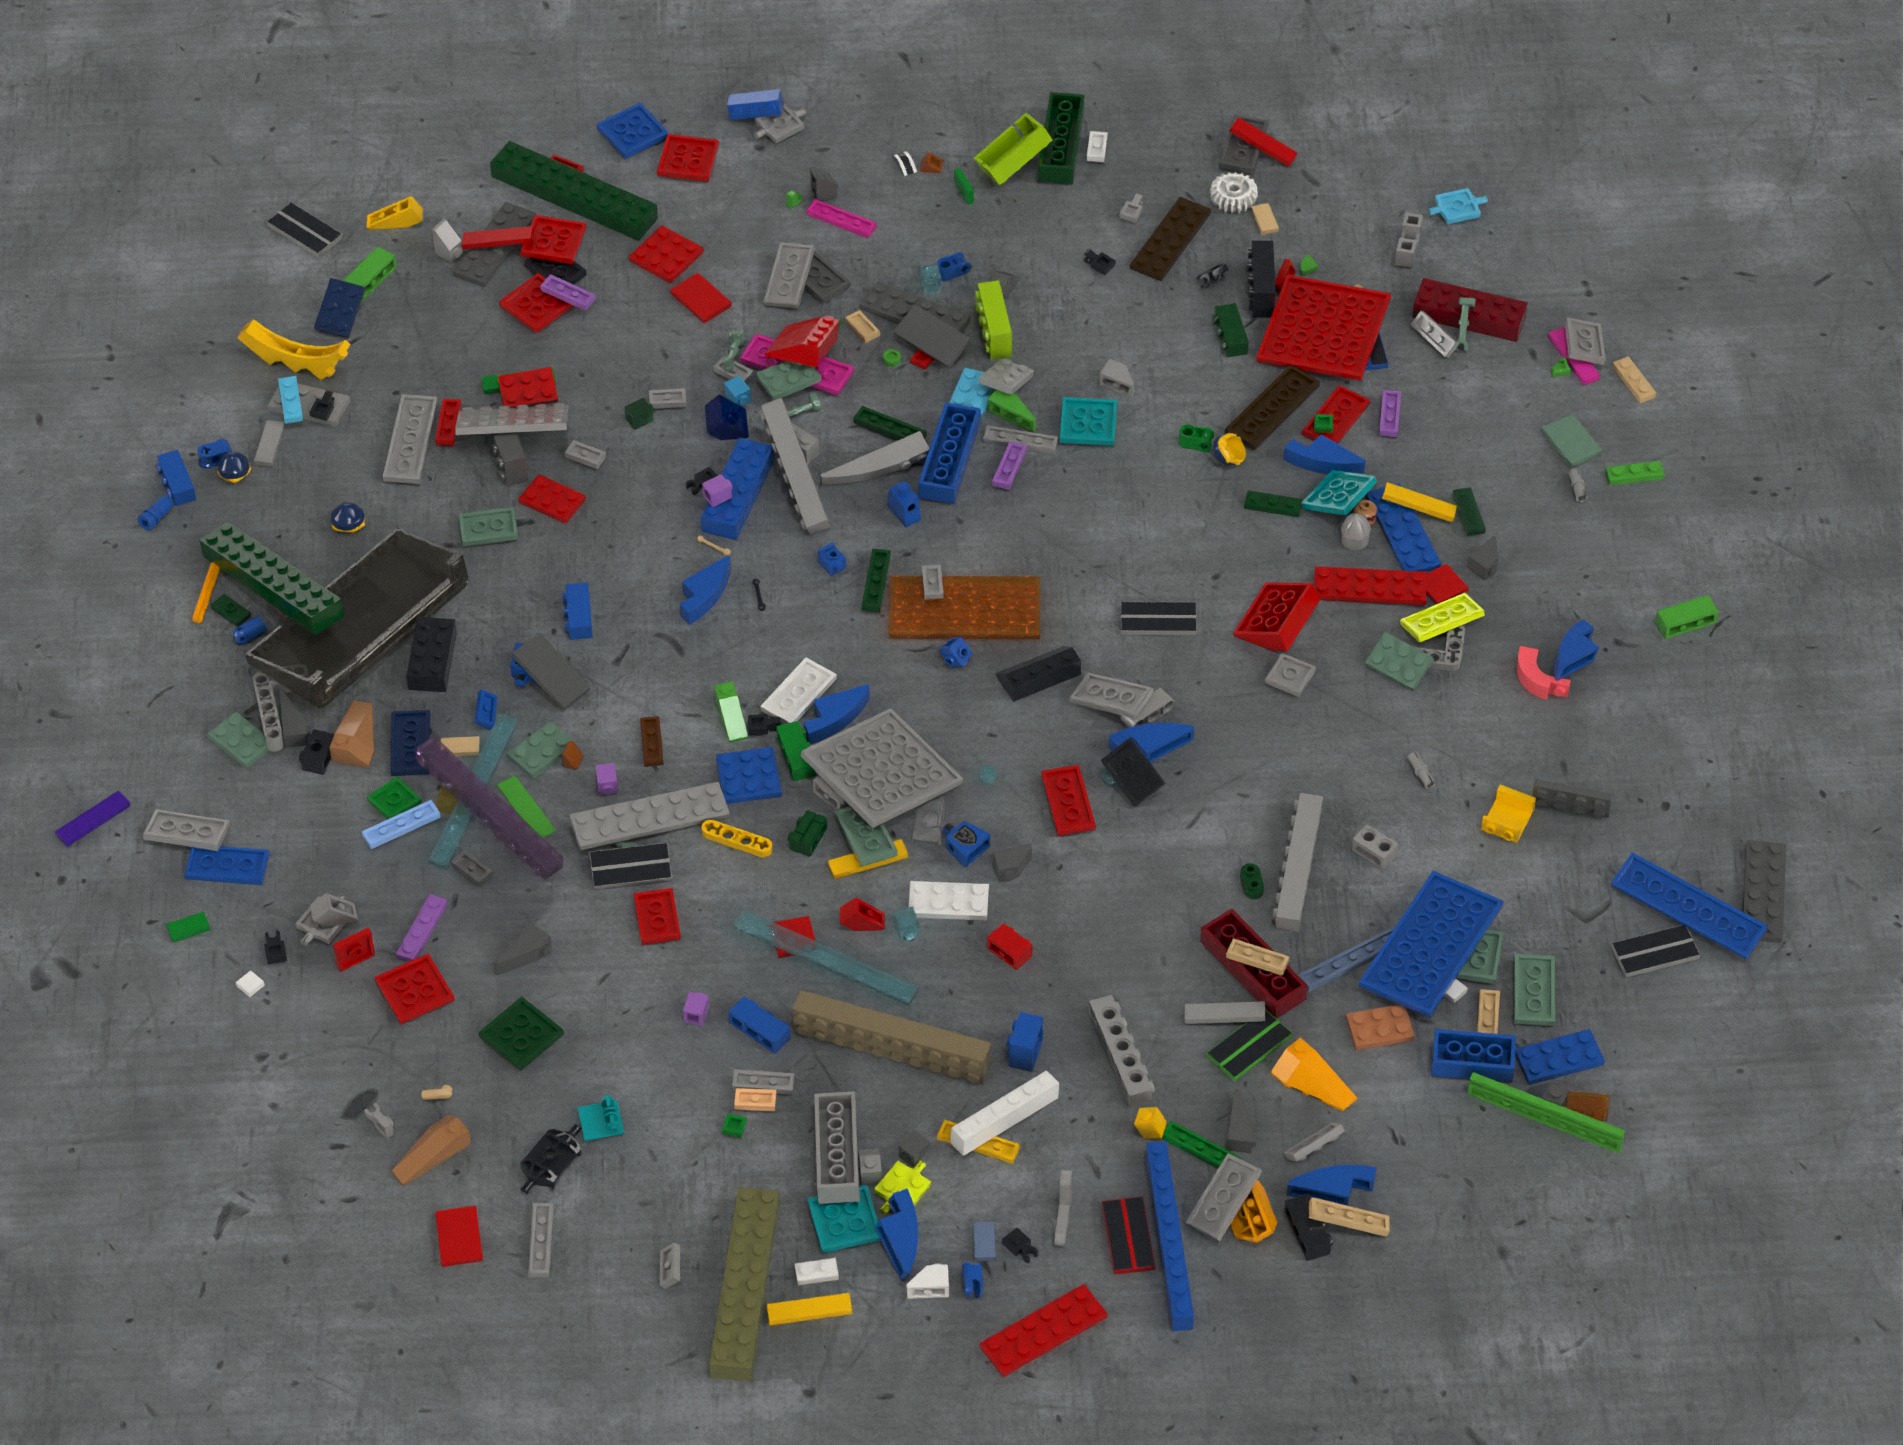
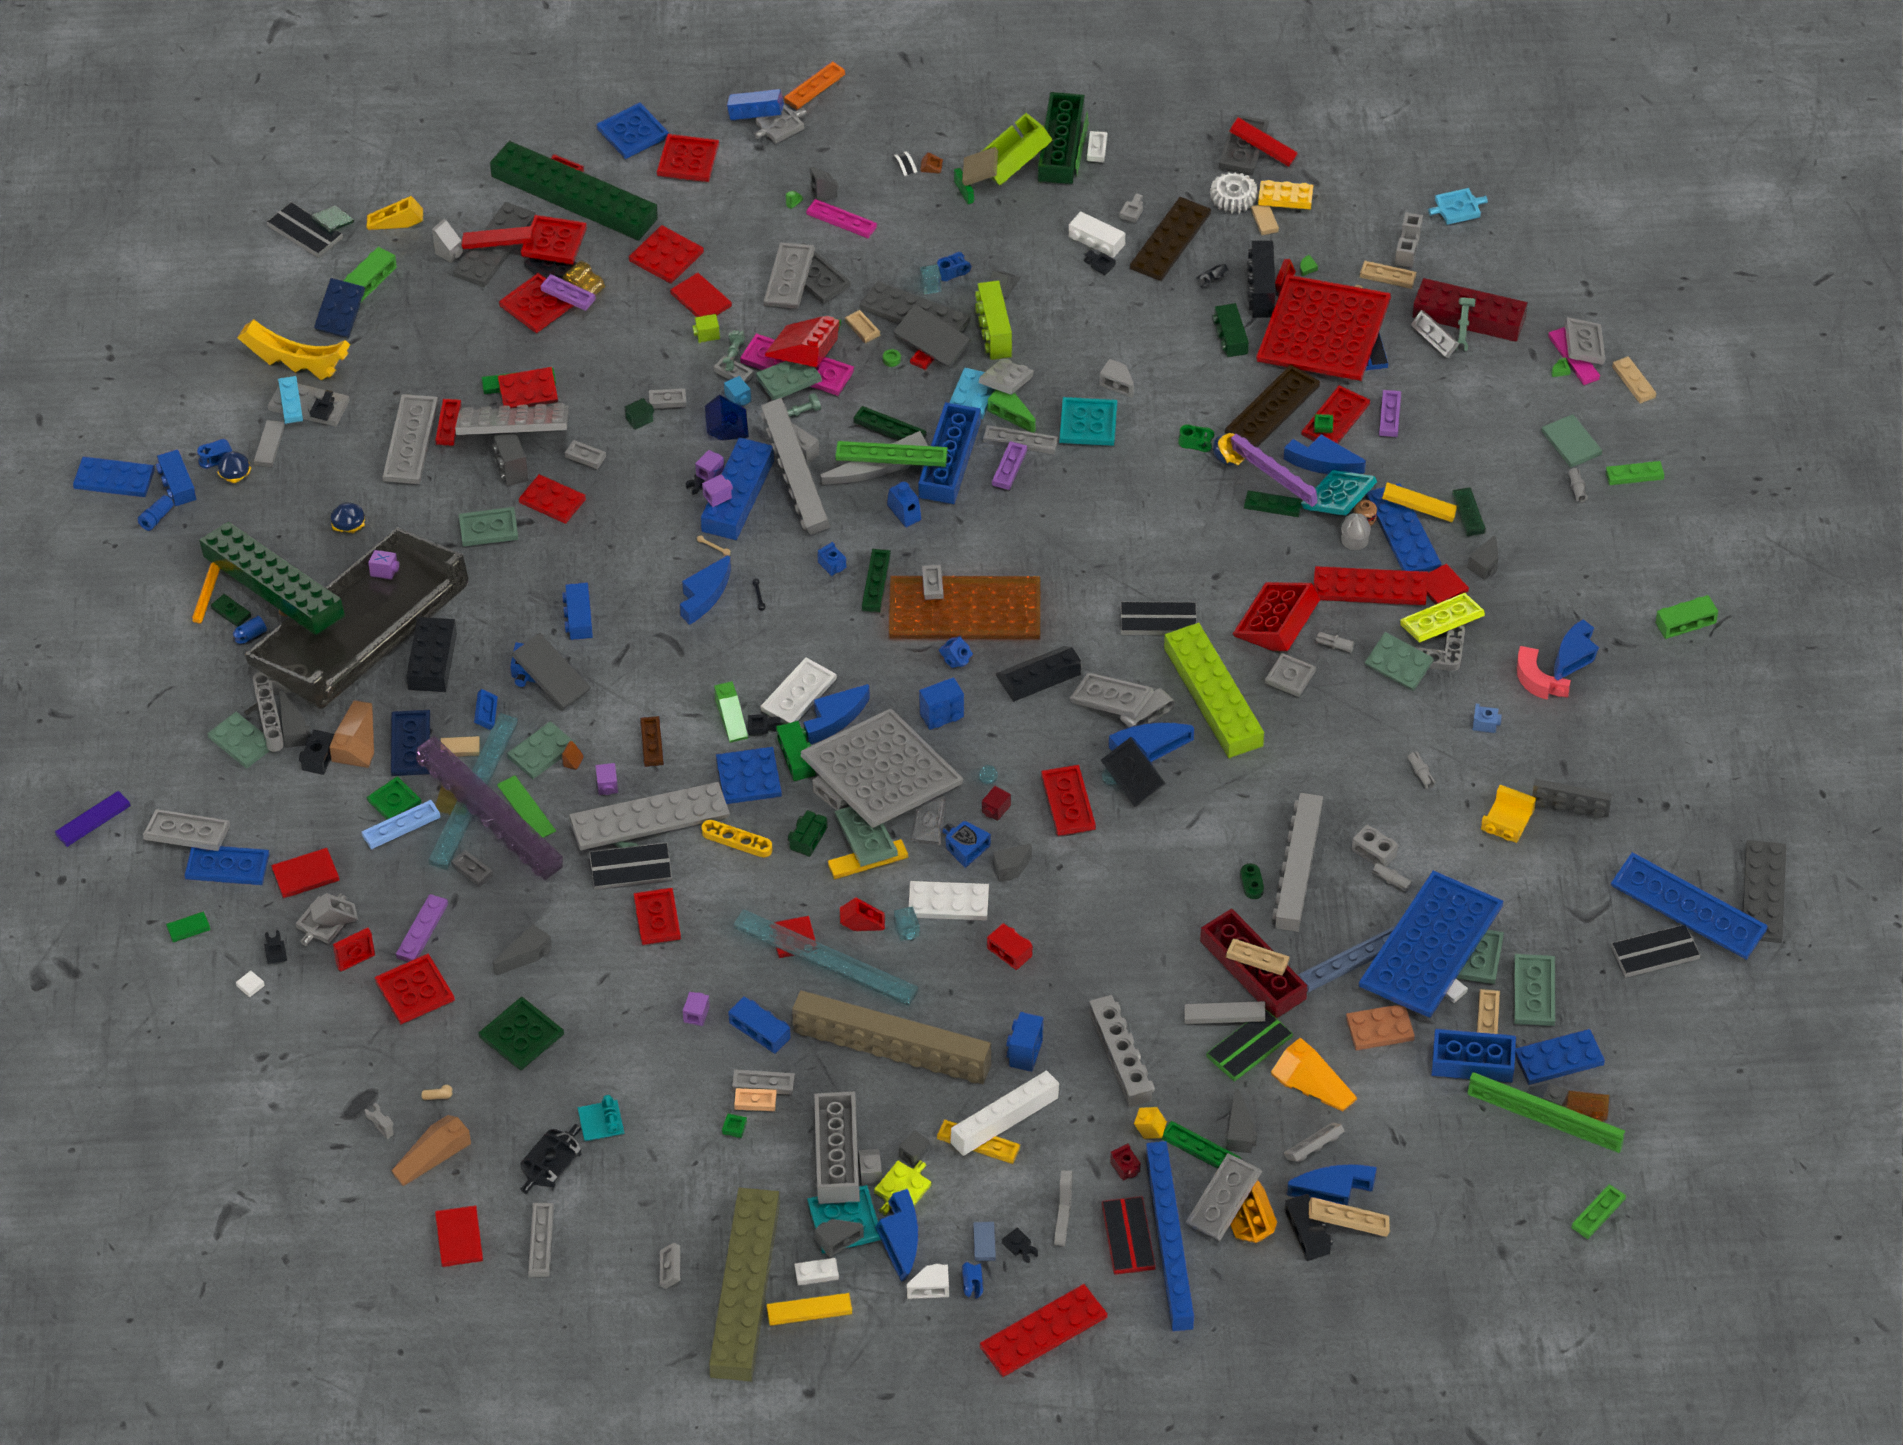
none -> blue plate [73,457,155,497]
none -> red tile [271,848,340,898]
none -> clear green piece [311,206,354,232]
none -> medium lavender brick [369,550,399,579]
none -> clear yellow brick [563,260,605,296]
none -> lime brick [692,314,720,343]
none -> medium lavender brick [695,450,724,481]
none -> orange plate [784,61,845,110]
none -> dark grey slope [815,1219,864,1257]
none -> bright green plate [835,441,948,467]
none -> blue brick [919,677,964,730]
none -> dark tan tile [962,147,998,186]
none -> dark red brick [982,786,1011,821]
none -> white brick [1069,211,1125,258]
none -> bright green sticker [1076,111,1089,175]
none -> dark red brick [1110,1143,1141,1181]
none -> lime brick [1164,623,1264,758]
none -> medium lavender plate [1231,434,1317,507]
none -> yellow plate [1258,180,1313,209]
none -> light grey axle [1316,632,1355,653]
none -> tan tile [1360,261,1416,289]
none -> light grey pin [1372,862,1412,892]
none -> medium blue brick [1473,704,1502,733]
none -> bright green plate [1571,1184,1626,1239]

